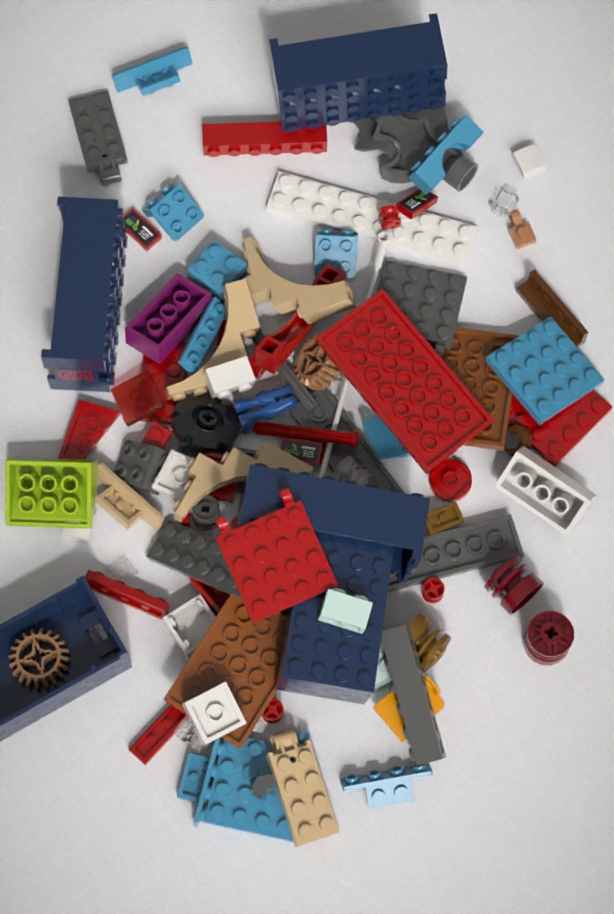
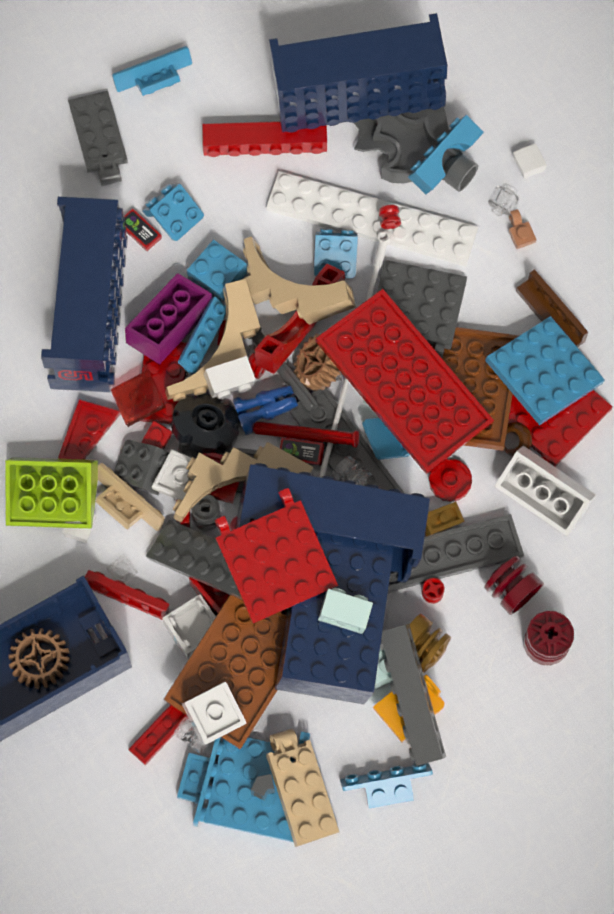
red wheel [262,698,284,724] -> none
tile [396,189,438,220] -> none

